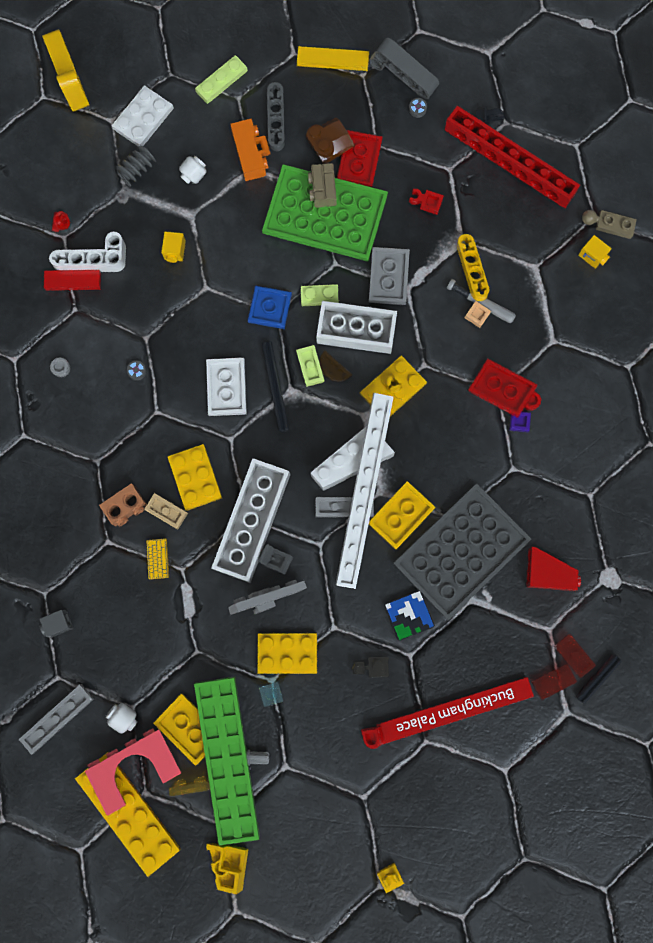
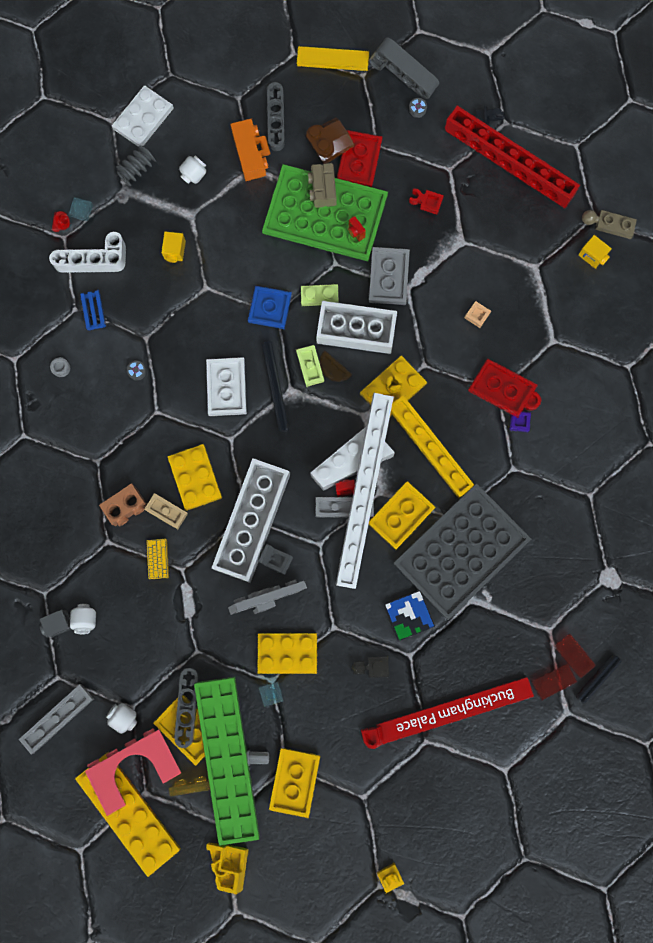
yellow beam [42,29,90,112] -> none
red tile [44,270,101,291] -> none
yellowish green plate [195,55,248,104] -> none
light grey piece [447,279,516,323] -> none
yellow beam [457,234,489,301] -> none
red slope [526,547,581,591] -> none
none -> clear light blue plate [69,197,93,221]
none -> white head [70,604,96,634]
none -> blue tile [80,290,106,330]
none -> dark grey beam [174,668,199,748]
none -> yellow plate [269,748,320,818]
none -> red plate [335,479,355,497]
none -> red plate [348,216,366,242]
none -> yellow plate [391,395,474,498]

